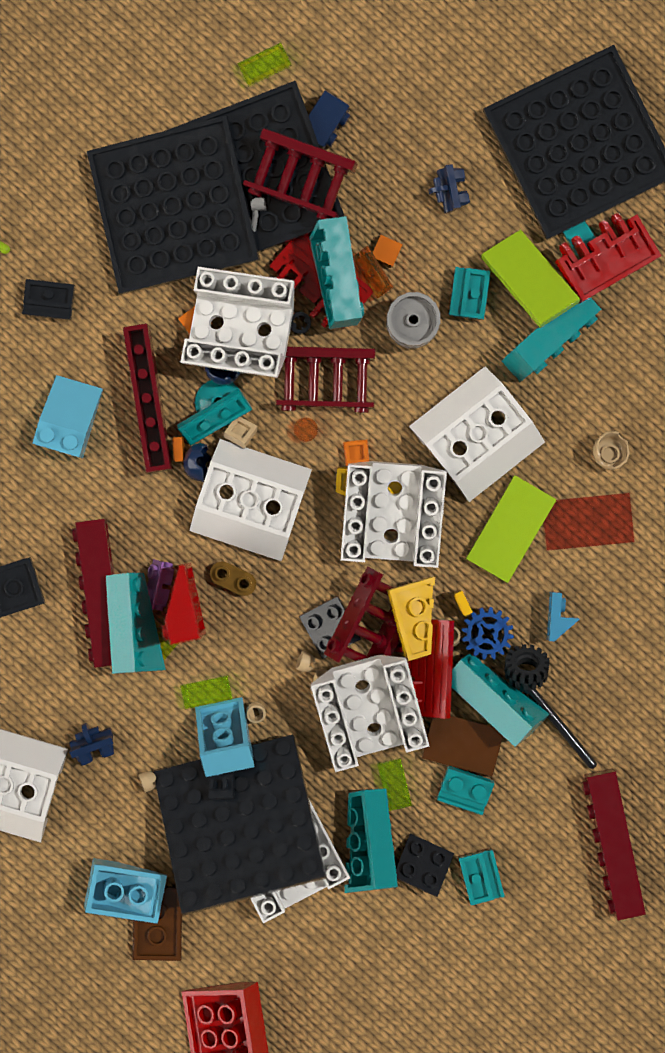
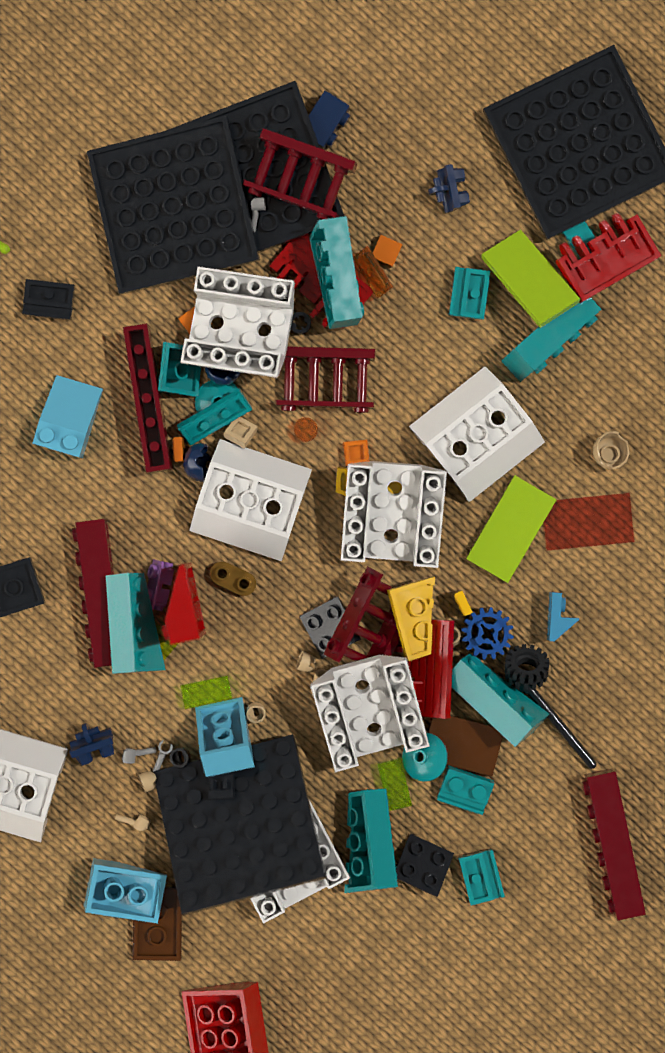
clear neon green tile [237,43,292,87] -> none
light grey wheel [386,292,440,349] -> none
none -> tan hand [115,814,151,831]
none -> light grey hand [122,747,156,763]
none -> light grey hand [152,740,173,772]
none -> teal slope [158,342,201,397]
none -> black hinge [170,747,191,768]
none -> teal dish [402,733,448,781]

